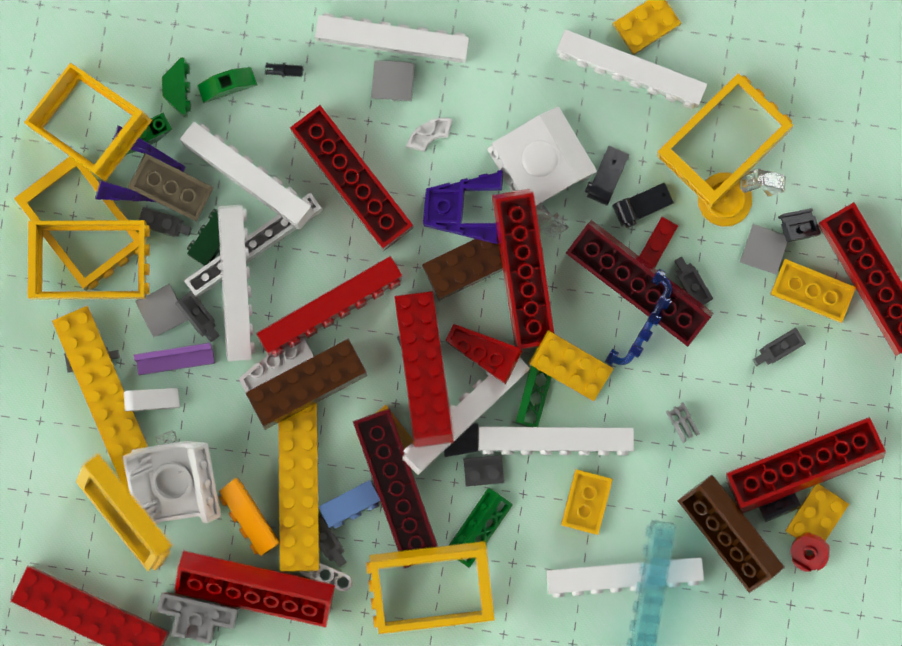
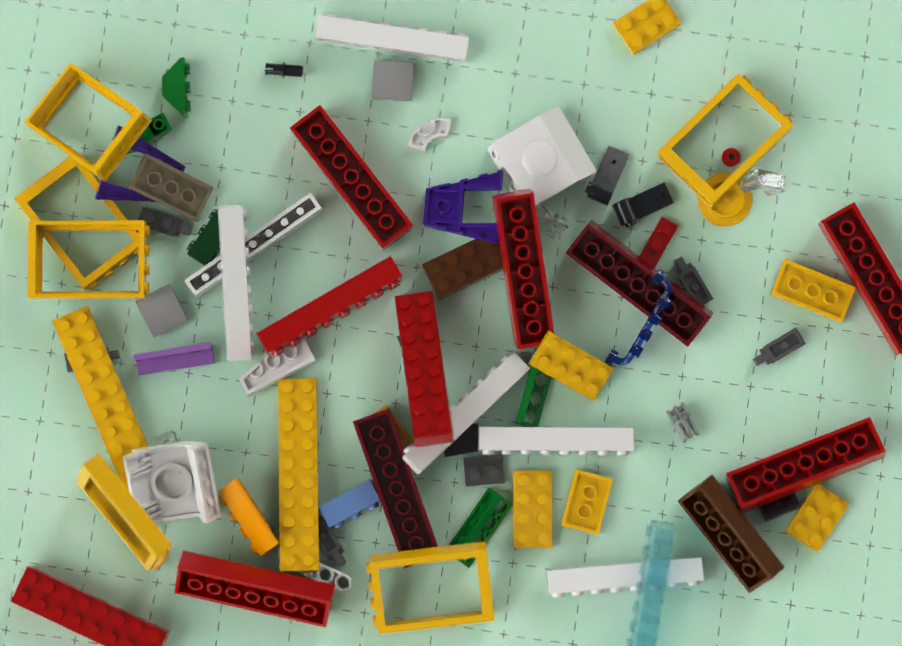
white beam [124,388,180,411] -> none
light grey piece [157,592,239,644] -> none
dark grey hinge [175,291,220,342] -> none
white brick [180,122,314,230] -> none
green slope [197,67,257,104] -> none
reddish brown brick [245,339,367,430] -> none
red wing [445,324,522,385] -> none
white brick [556,29,707,109] -> none
light grey slope [740,224,787,274] -> none
black plate [778,208,821,242] -> none
red plate [790,532,830,572] -> none
none -> yellow plate [513,470,552,548]
none -> red plate [721,148,741,167]

